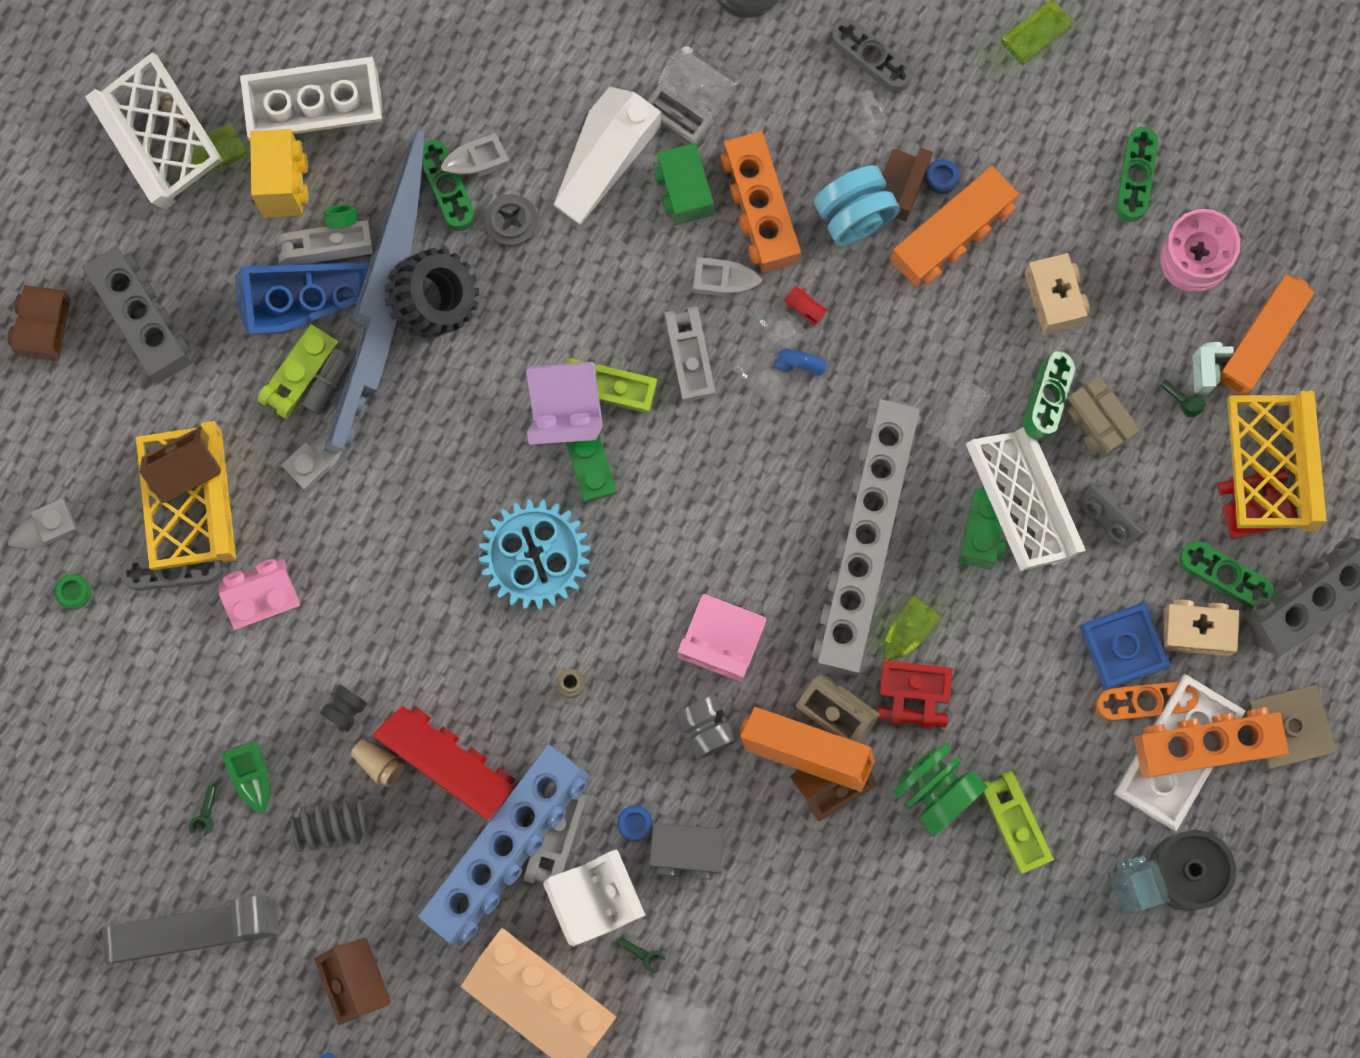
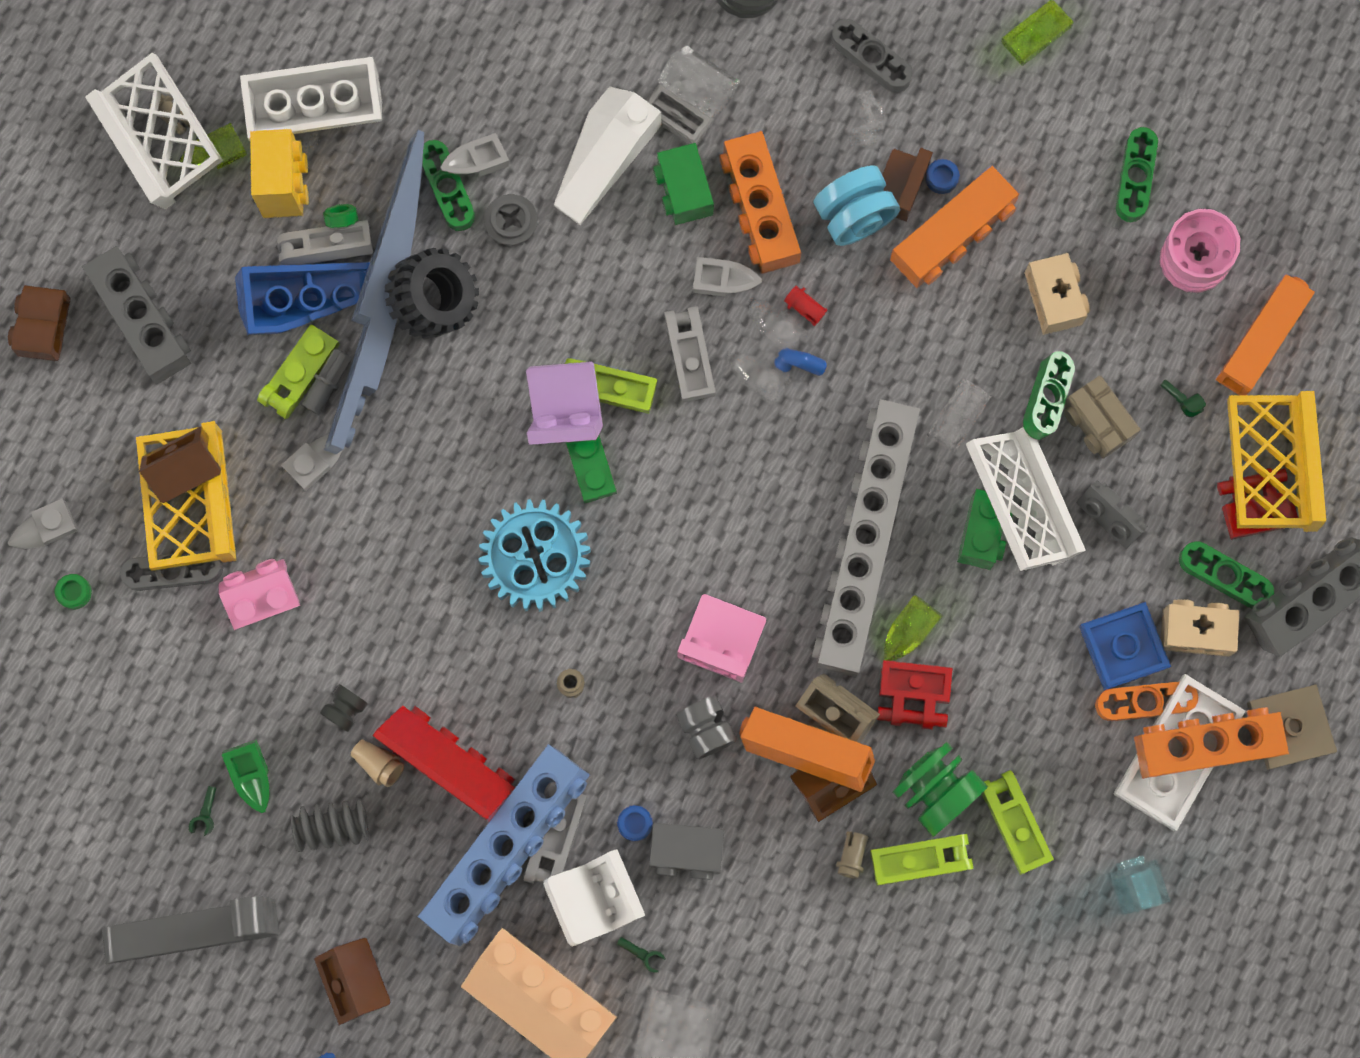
pearl dark grey wheel [1147,830,1237,911] -> none
light aqua bracket [1192,342,1234,395] -> none
none -> dark tan pin [836,831,869,879]
none -> lime plate [870,834,974,886]

